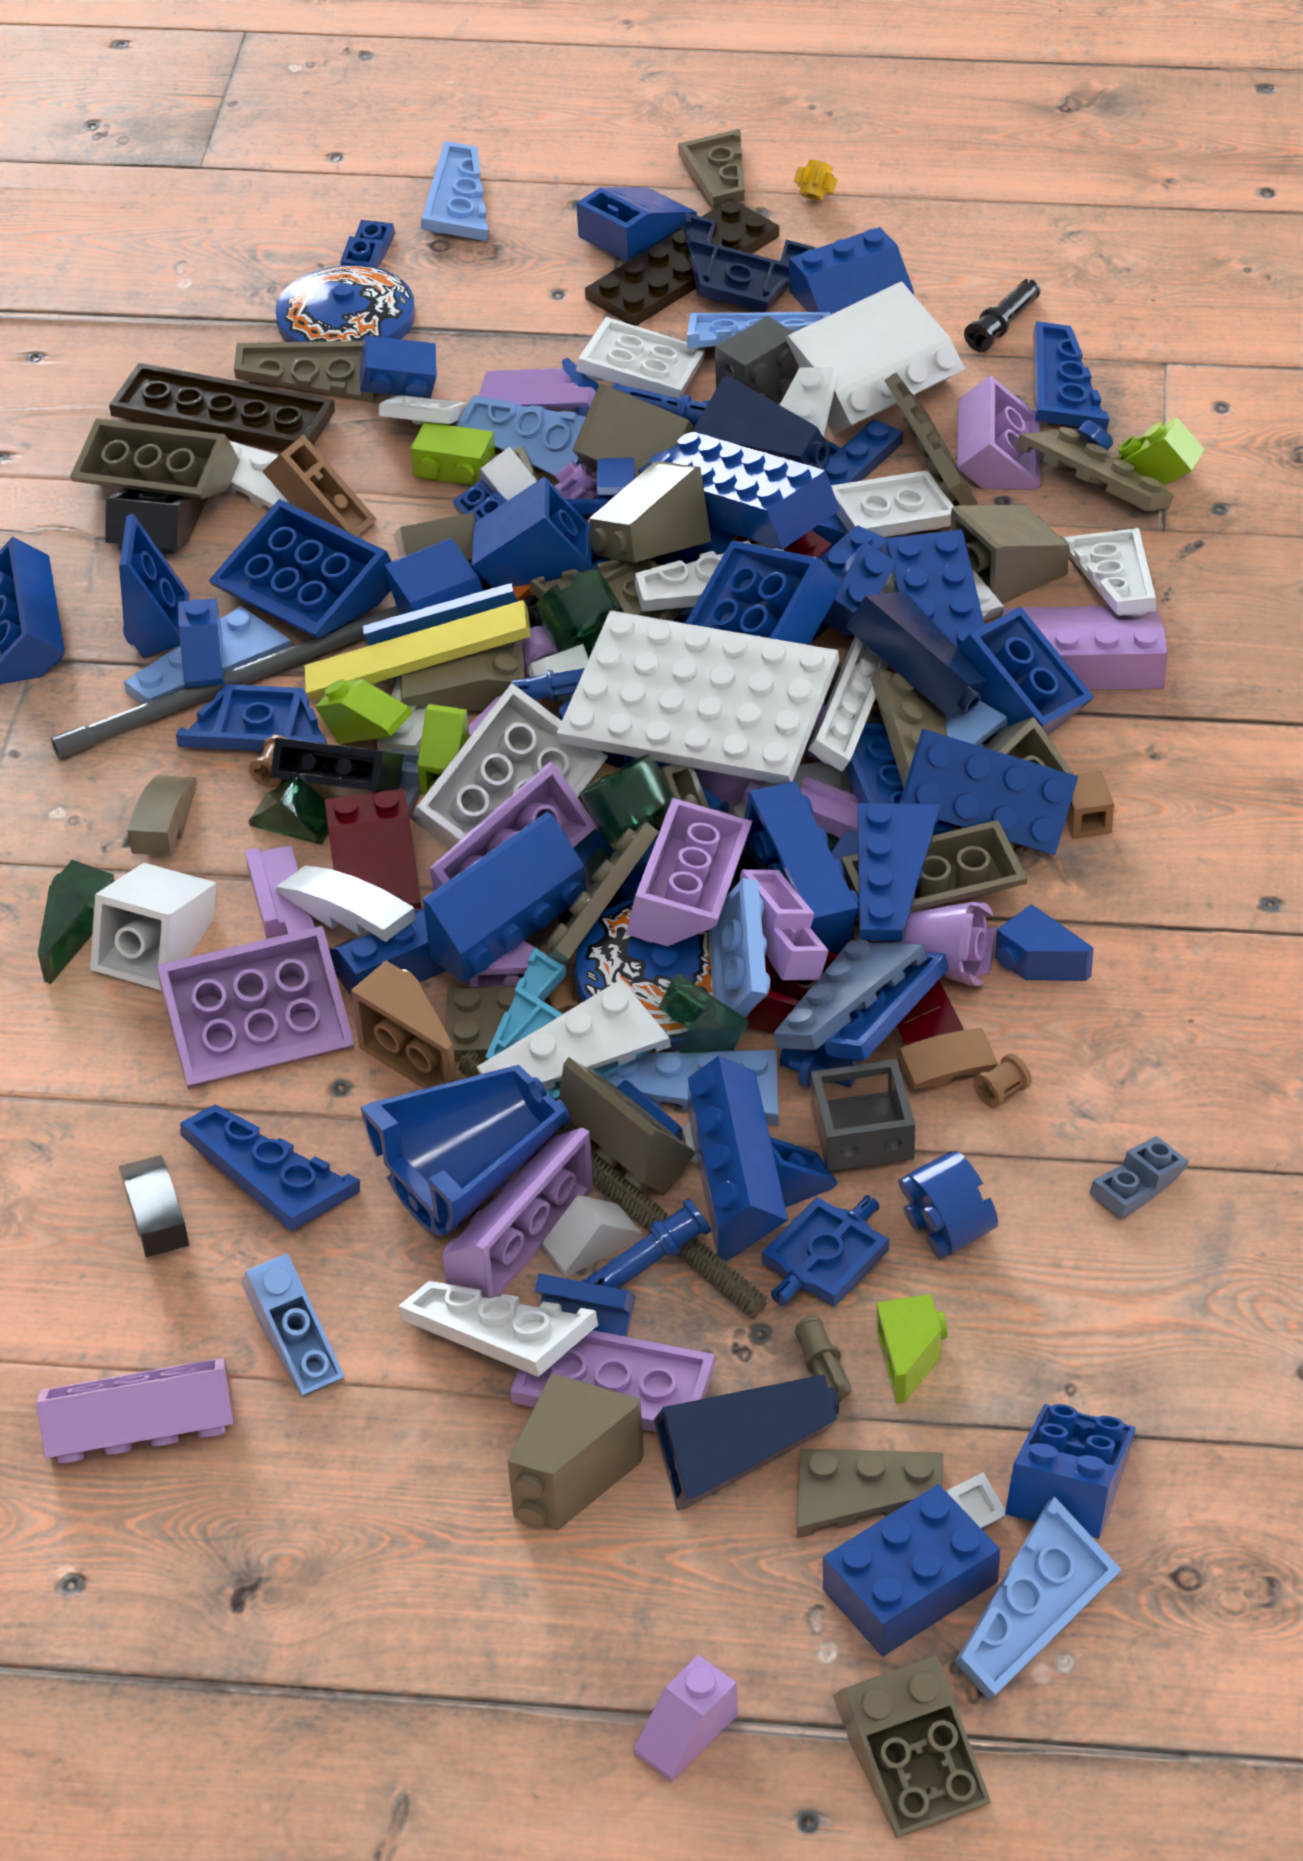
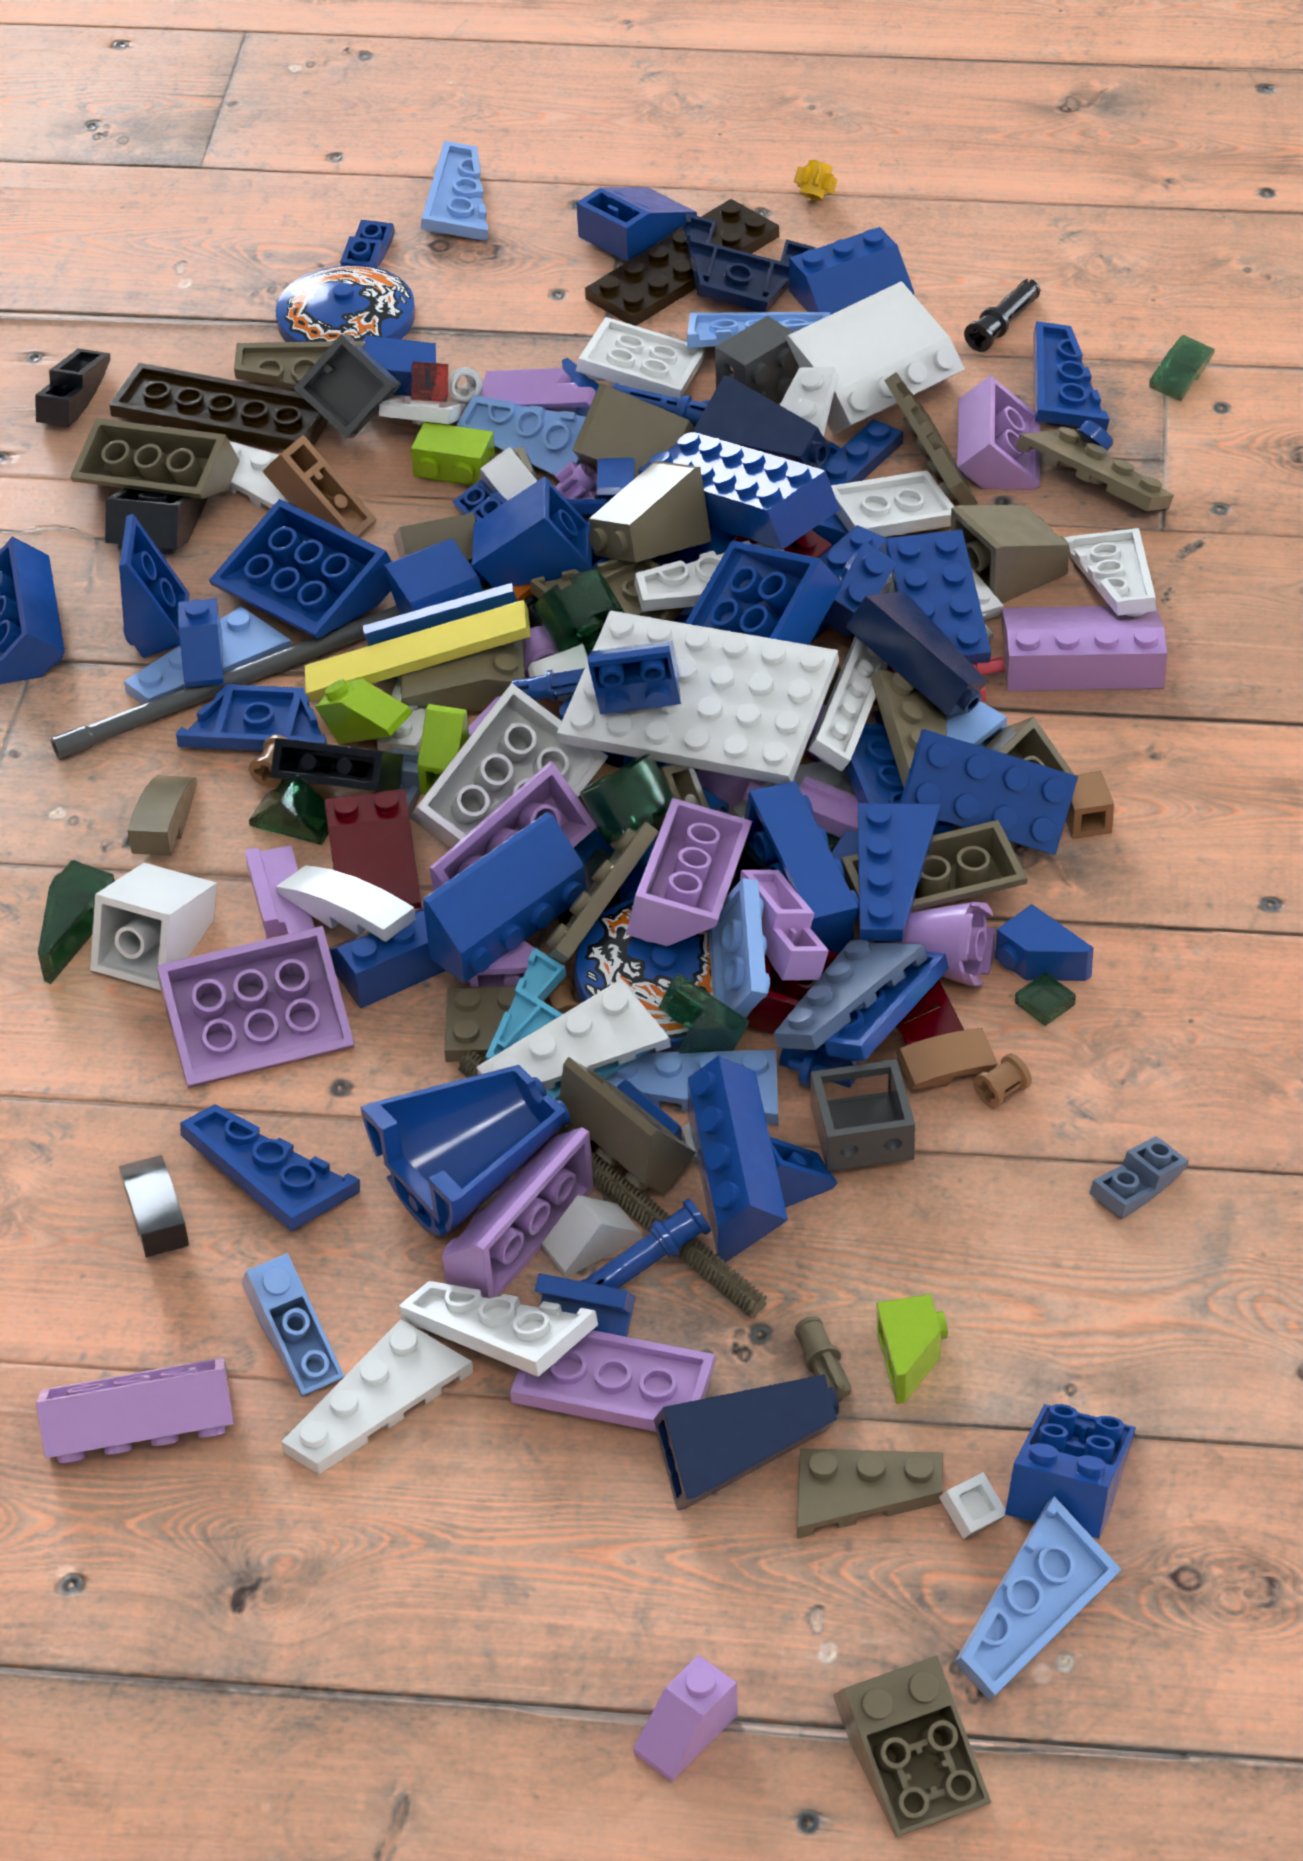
medium nougat slope [351,961,457,1089] -> none
dark tan slope [507,1373,644,1531] -> none
dark tan wing [678,129,745,208] -> none
blue plate [762,1195,889,1307] -> none
blue brick [823,1484,1000,1657] -> none
blue brick [898,1151,998,1259] -> none
blue slope [957,607,1094,736] -> none
lime slope [1116,417,1205,485] -> none
none -> black slope [35,348,111,427]
none -> white wing [281,1319,474,1475]
none -> dark grey piece [293,334,401,438]
none -> clear red tile [411,361,448,402]
none -> white cone [447,367,482,403]
none -> blue slope [587,640,681,714]
none -> clear green tile [1015,972,1076,1026]
none -> clear green slope [1149,335,1215,402]

